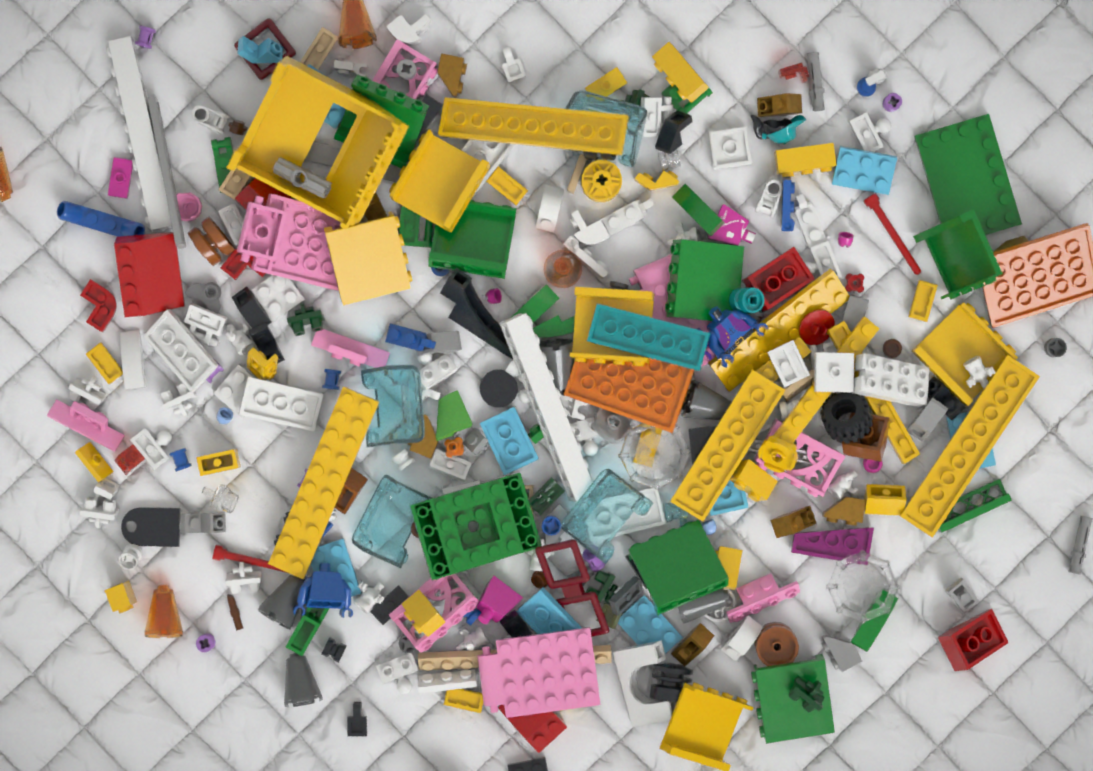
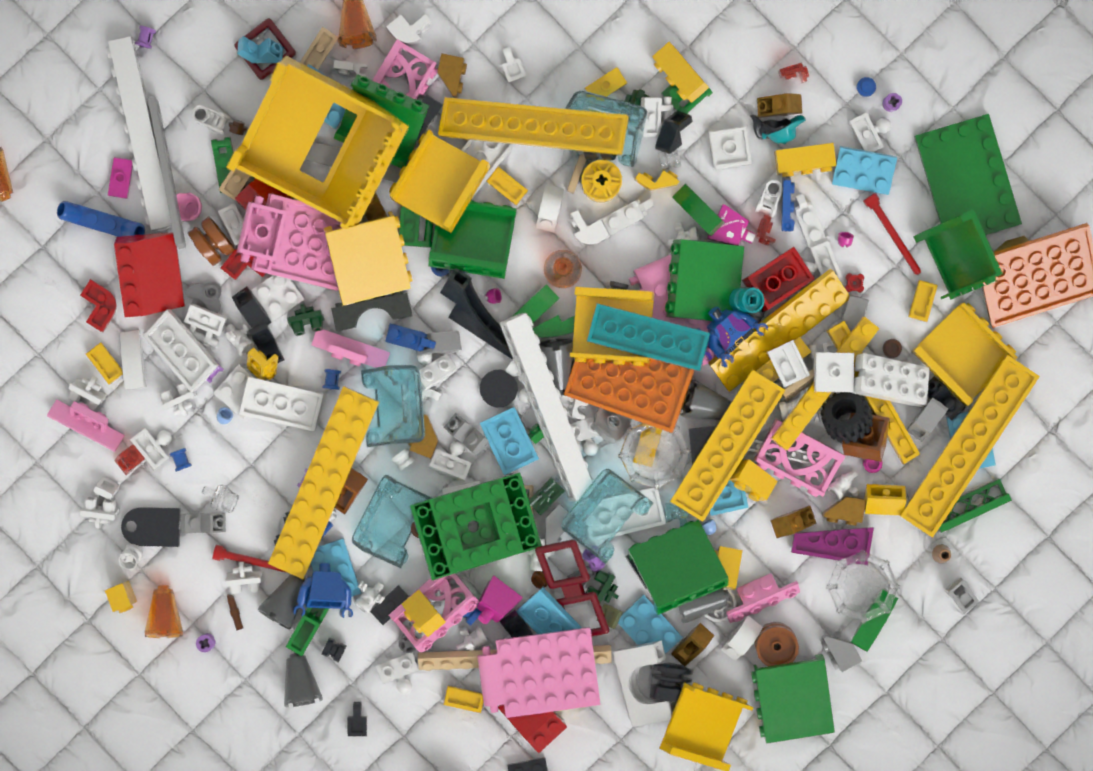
yellow plate [75,442,114,483] -> none
yellow brick [196,449,241,476] -> none
light grey piece [273,157,332,198] -> none
light grey wheel [397,59,417,80] -> none
white plate [418,669,477,694] -> none
bright green slope [435,390,472,441] -> none
orange plate [444,437,464,458] -> none
blue wheel [542,515,561,536] -> none
white hinge [563,236,609,279] -> none
dark grey plate [609,576,643,616] -> none
yellow plate [758,436,798,473] -> none
dark green hips [788,676,824,713] -> none
red piece [799,309,835,345] -> none
light grey pin [807,52,825,111] -> none
white plate [865,68,888,86] -> none
red slope [938,609,1009,671] -> none
white piece [963,356,996,389] -> none
dark grey wheel [1044,338,1067,357] -> none
light grey pin [1068,515,1093,575] -> none
none -> pearl dark grey arch [331,291,413,331]
none -> clear red bracket [755,214,776,246]
none -> medium nougat cone [932,544,951,563]

